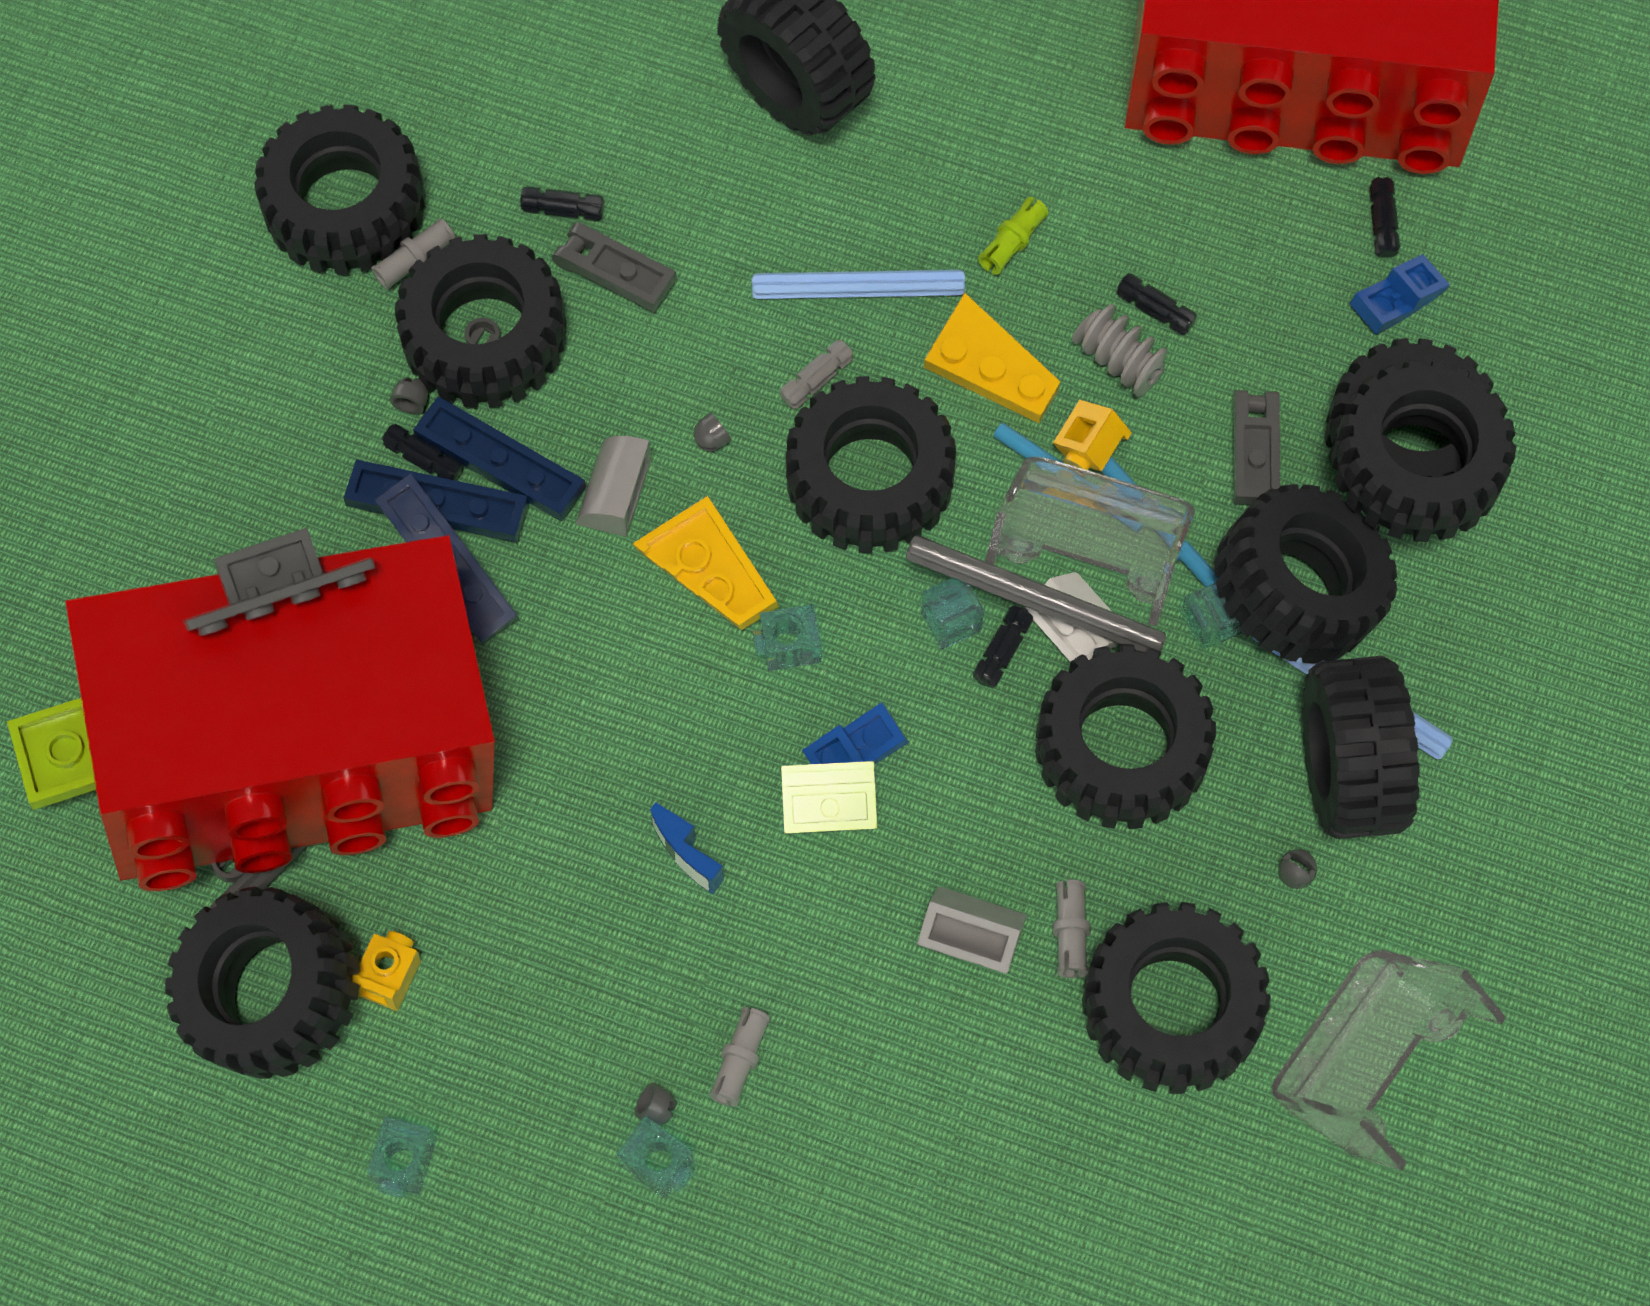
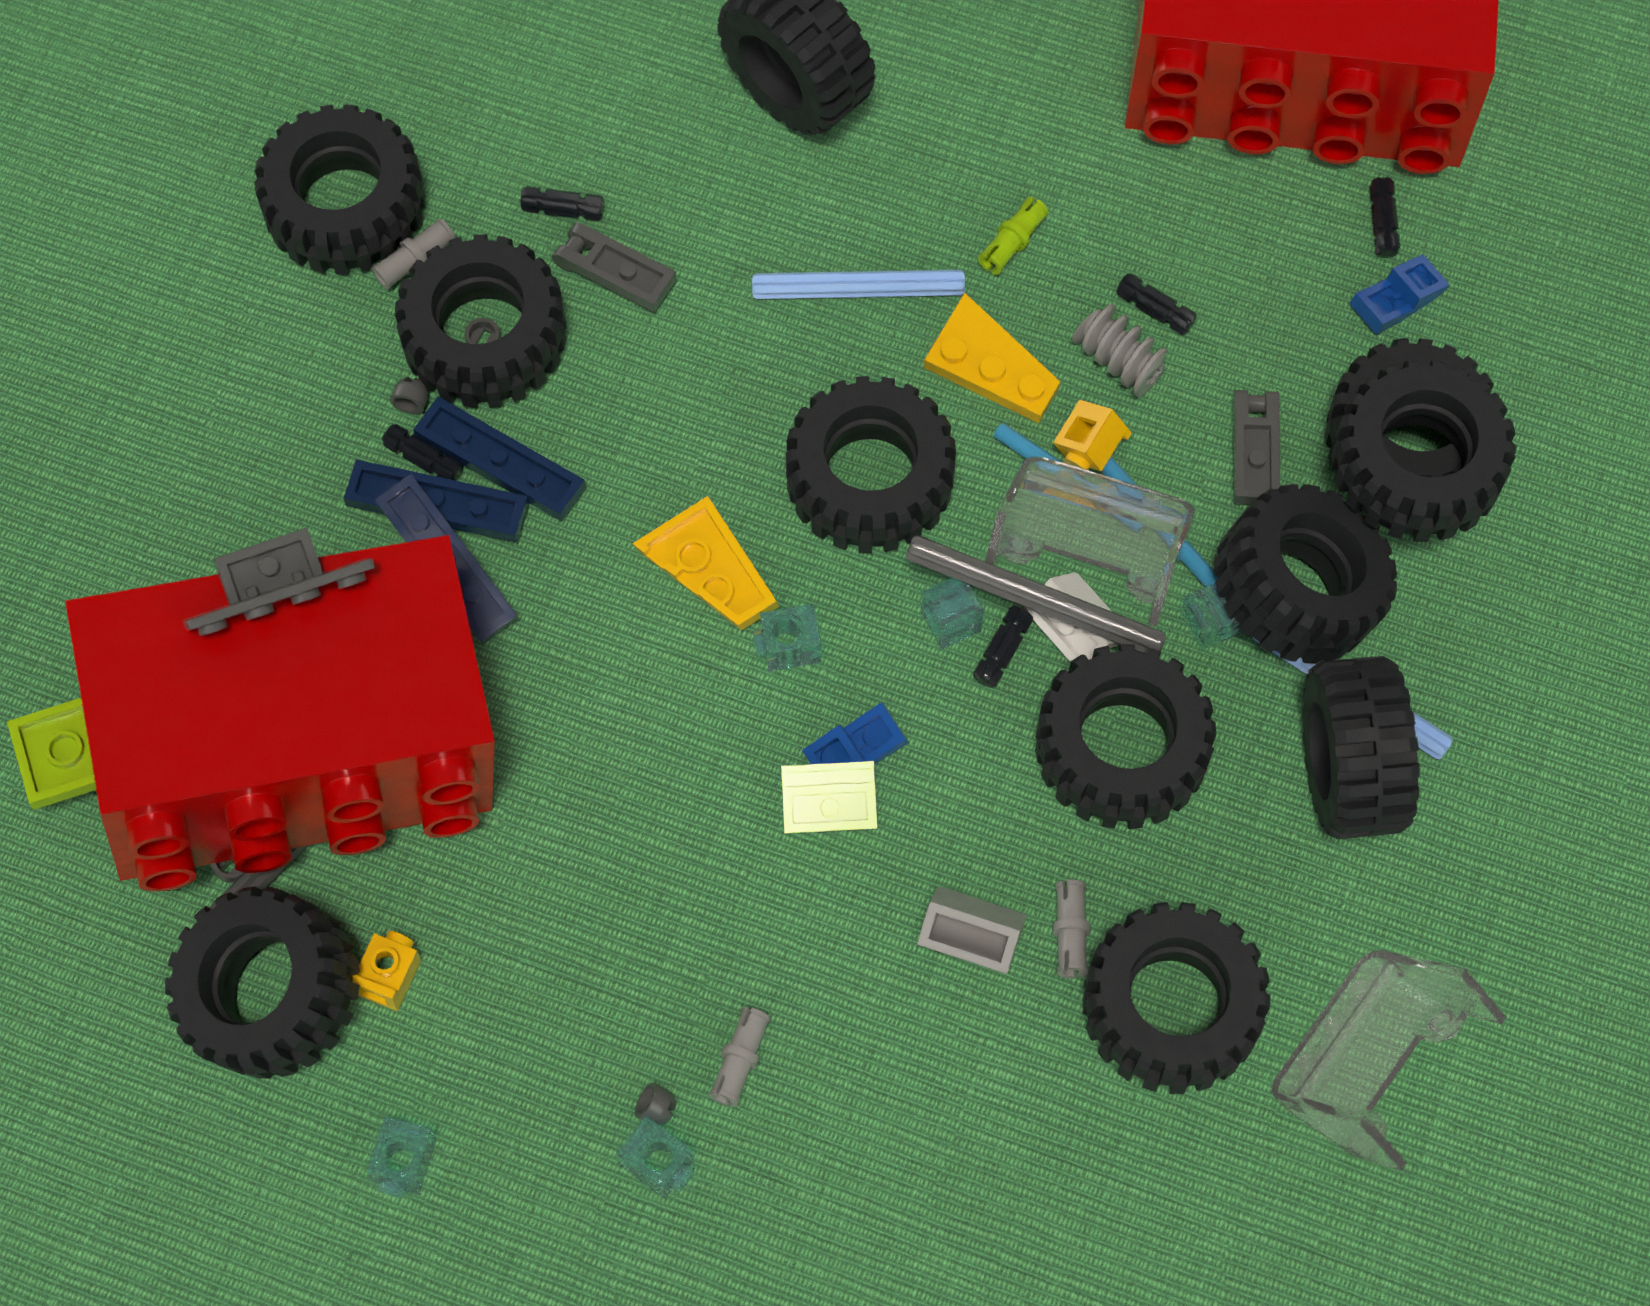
light grey brick [576,436,651,537] -> none
blue slope [650,802,724,895] -> none
dark grey hinge [694,412,732,451] -> none
light grey axle [780,340,853,409] -> none
dark grey hinge [1278,849,1317,889] -> none

